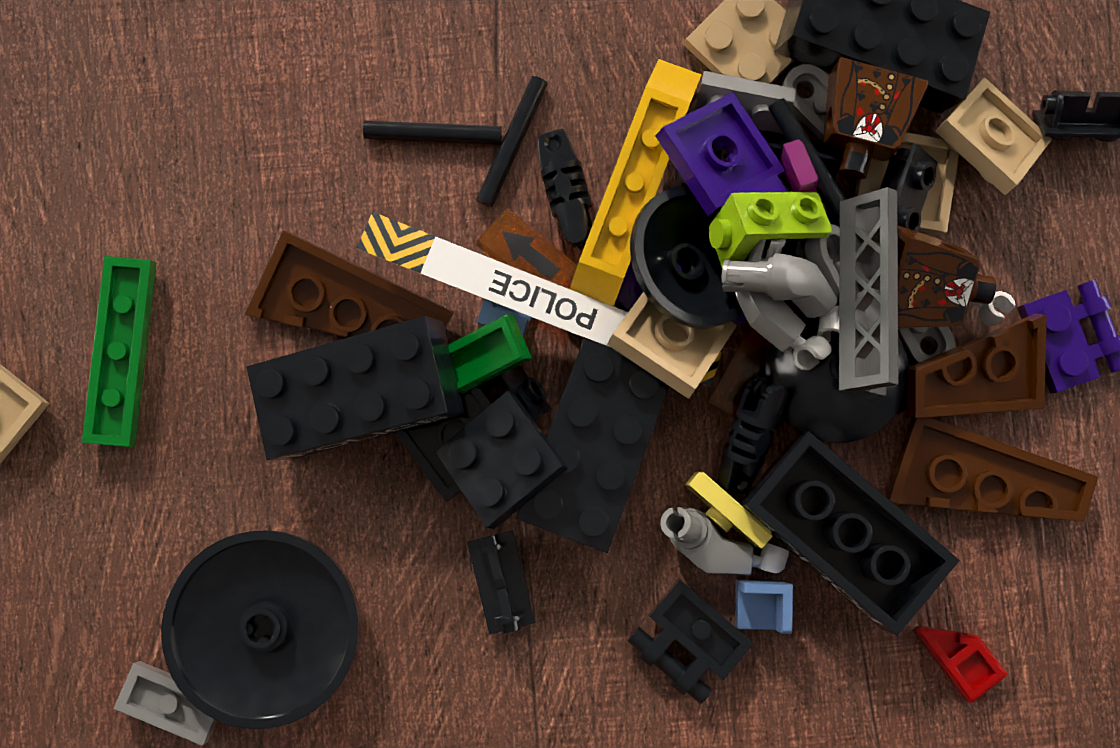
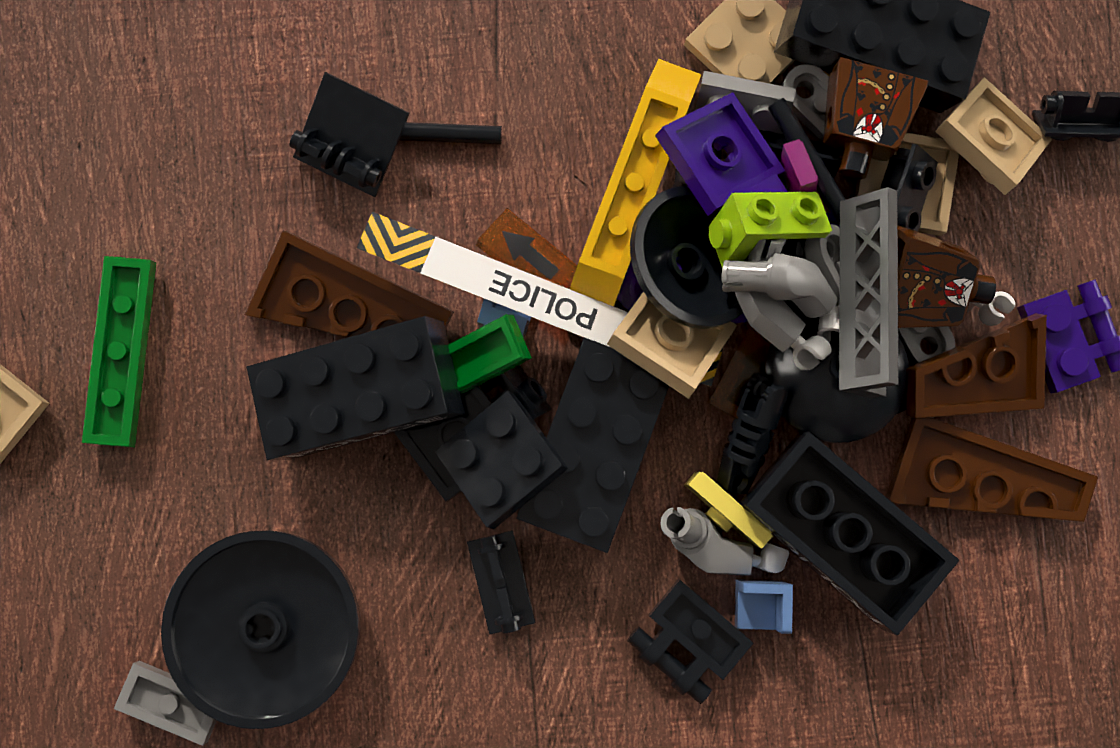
black bar [476,76,548,208] -> none
black hinge [537,129,593,250] -> none
red tile [912,626,1008,704] -> none
none -> black hinge [289,72,410,197]

